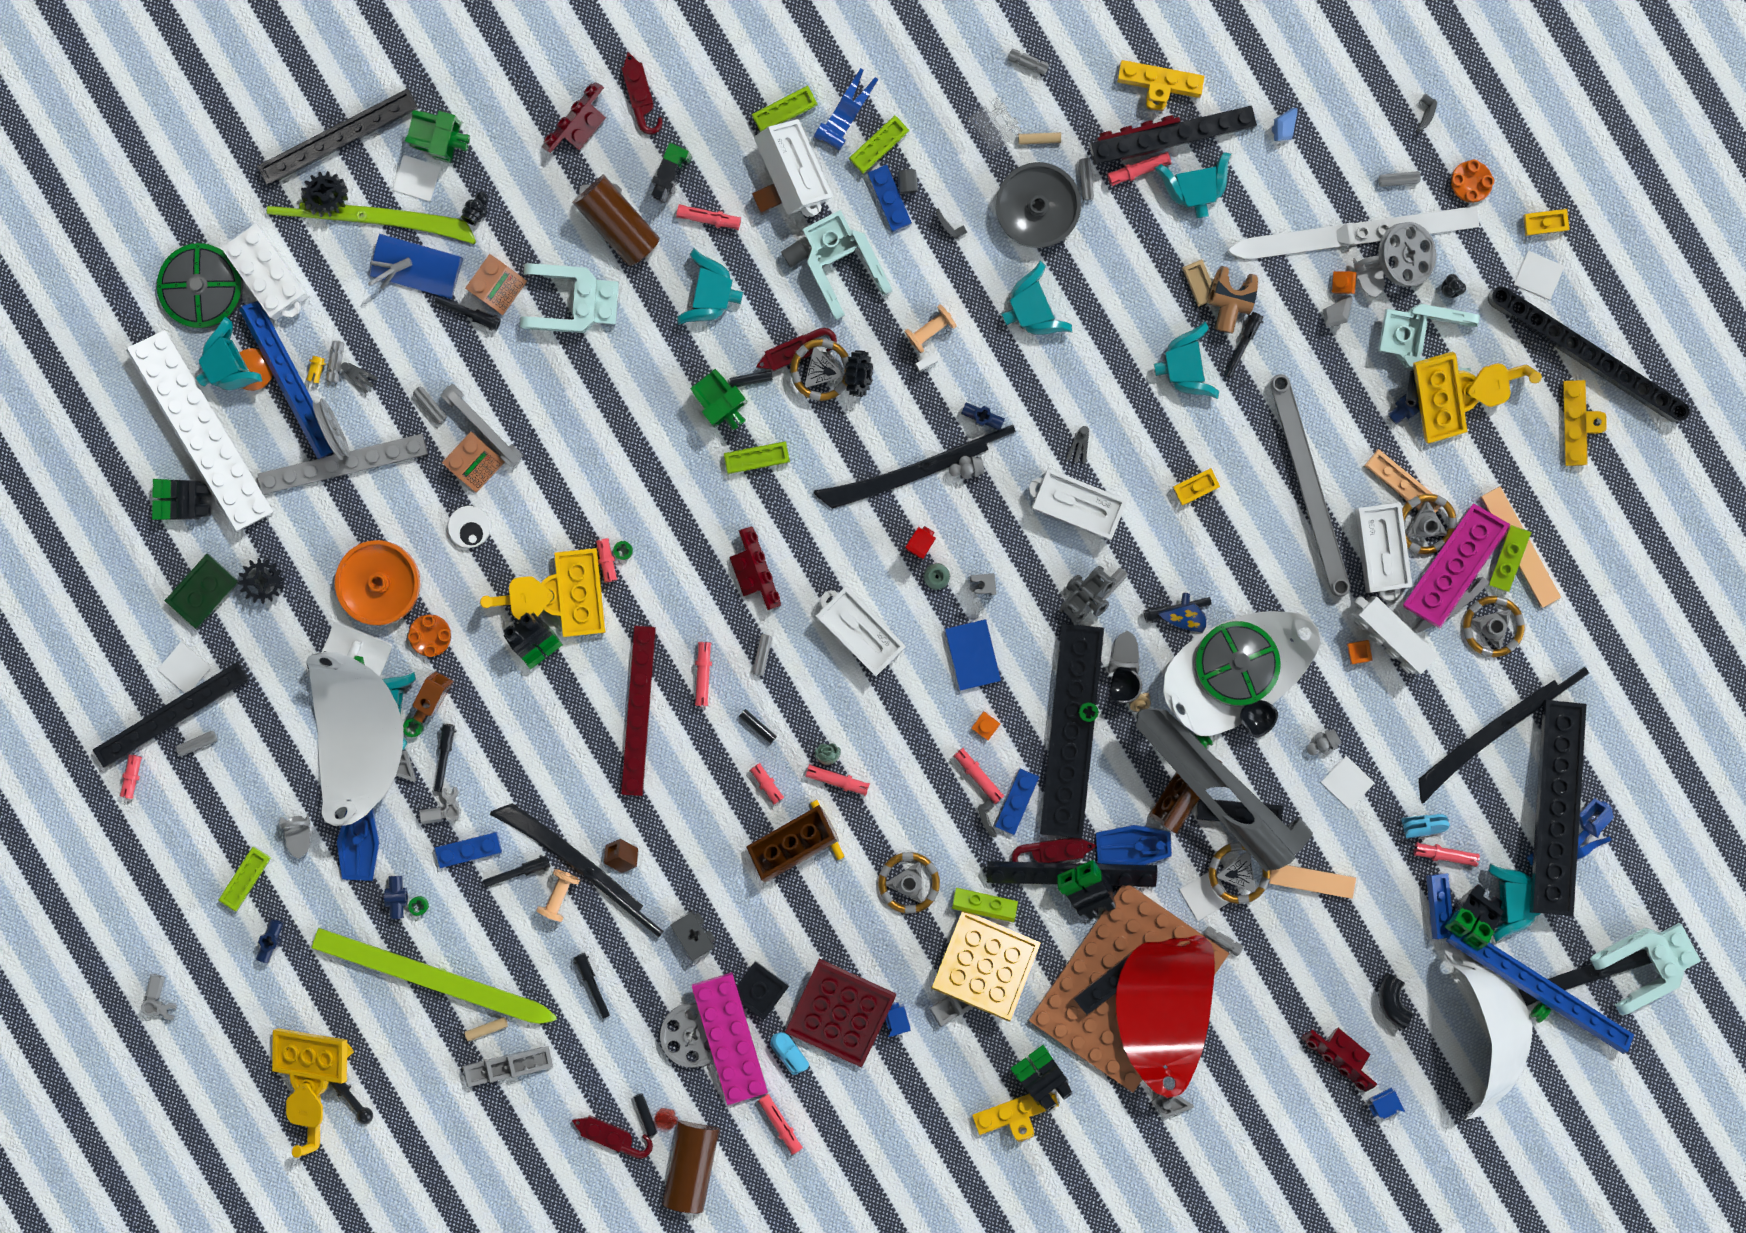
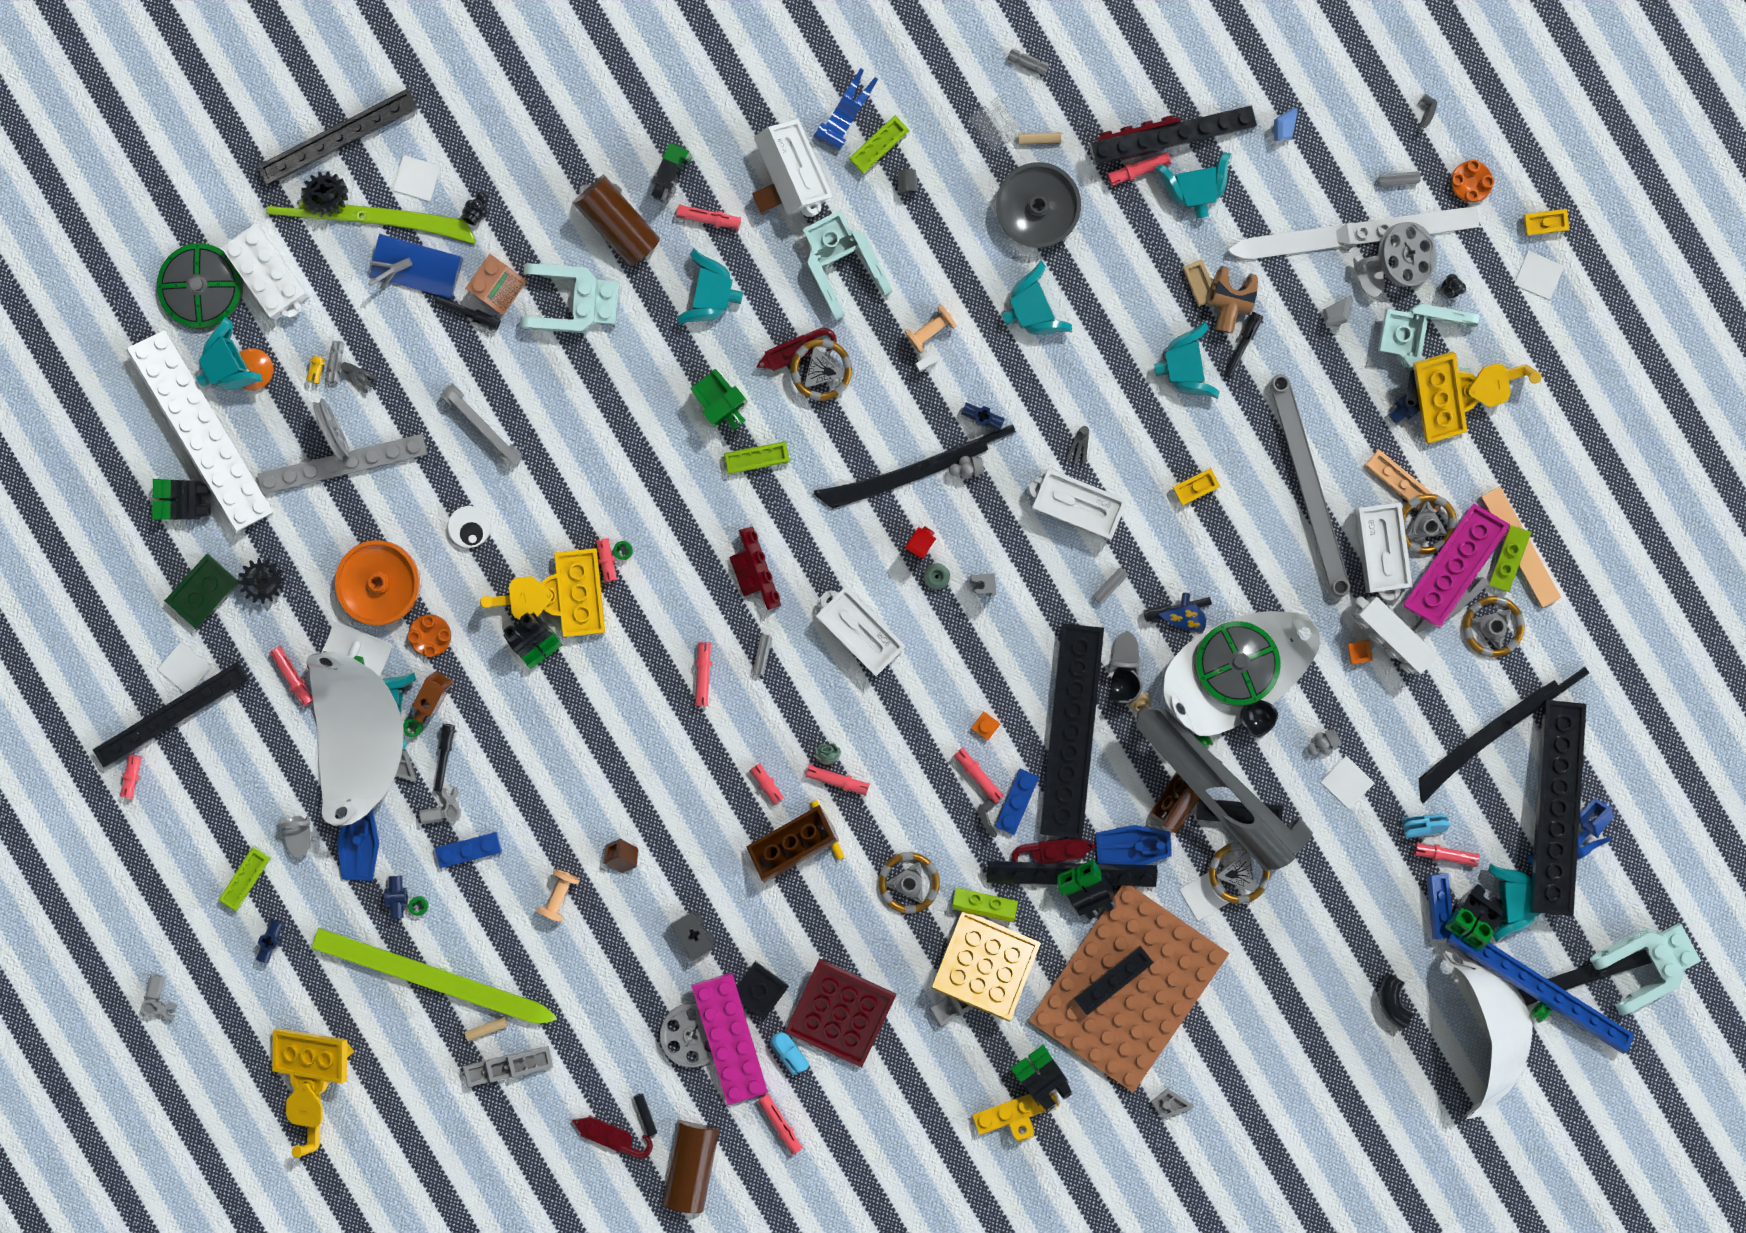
light grey axle [176,731,218,756] -> none
blue plate [239,301,334,459] -> none
black pin [329,1081,373,1124] -> none
green piece [405,110,470,163] -> none
light grey axle [413,386,447,424] -> none
nougat slope [442,432,505,493] -> none
black pin [483,855,551,887] -> none
black piece [490,803,664,938] -> none
dark red bracket [542,82,606,153] -> none
black pin [573,952,610,1019] -> none
dark red plate [621,626,656,796] -> none
dark red plate [622,52,663,135] -> none
clear red piece [655,1108,678,1130] -> none
black piece [729,370,773,388] -> none
black piece [739,709,777,744] -> none
lime plate [752,85,818,132] -> none
dark grey beam [781,240,809,268] -> none
black gear [844,350,873,397] -> none
blue plate [867,164,912,232] -> none
blue window [885,1002,911,1037] -> none
dark grey piece [936,208,967,239] -> none
blue tile [945,619,1001,691] -> none
dark grey axle [1059,566,1116,625] -> none
light grey axle [1079,158,1094,200] -> none
green bush [1079,703,1099,722] -> none
red piece [1116,935,1215,1098] -> none
yellow plate [1117,60,1205,111] -> none
light grey axle [1203,926,1243,956] -> none
light nougat tile [1269,865,1356,899] -> none
dark red bracket [1301,1027,1377,1092] -> none
orange plate [1332,271,1356,294] -> none
blue window [1368,1088,1405,1119] -> none
black beam [1488,287,1690,422] -> none
yellow plate [1564,380,1607,466] -> none
none -> coral pin [269,646,313,707]

